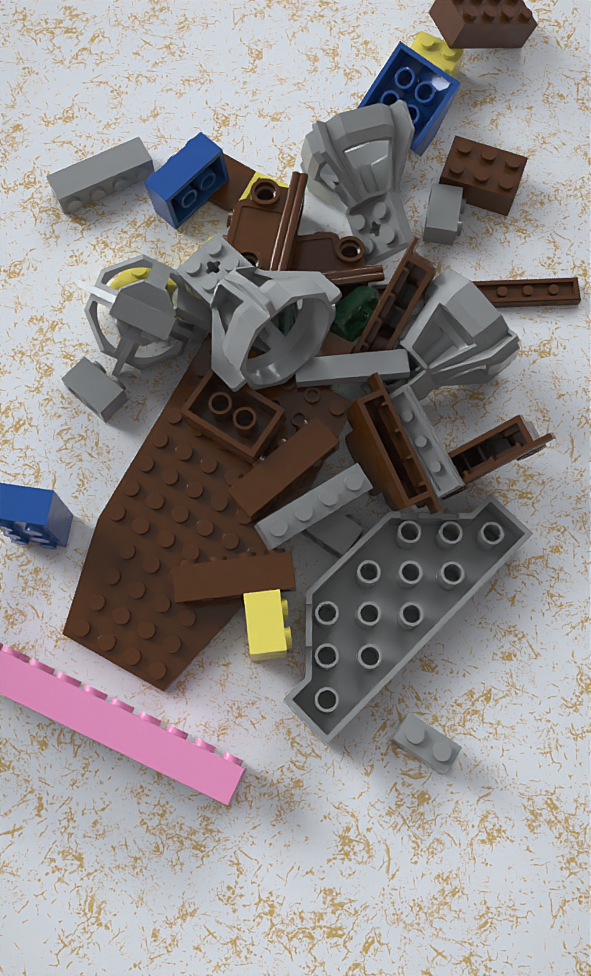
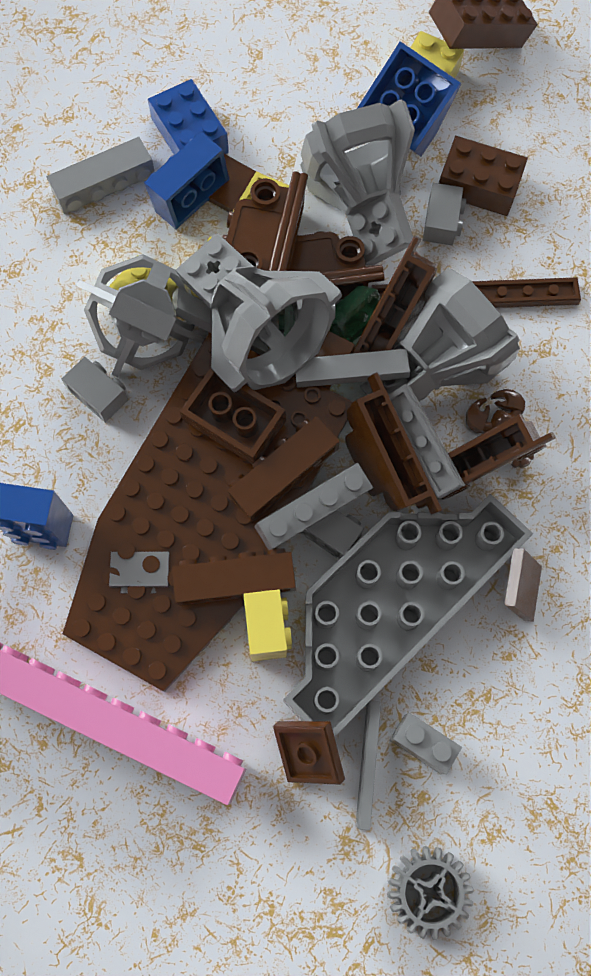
none -> light grey brick [109,552,169,593]
none -> blue brick [148,79,229,155]
none -> reddish brown tile [273,721,345,785]
none -> light grey tile [356,701,381,831]
none -> light grey gear [387,846,474,940]
none -> reddish brown animal [466,389,534,469]
none -> tile [504,548,542,622]

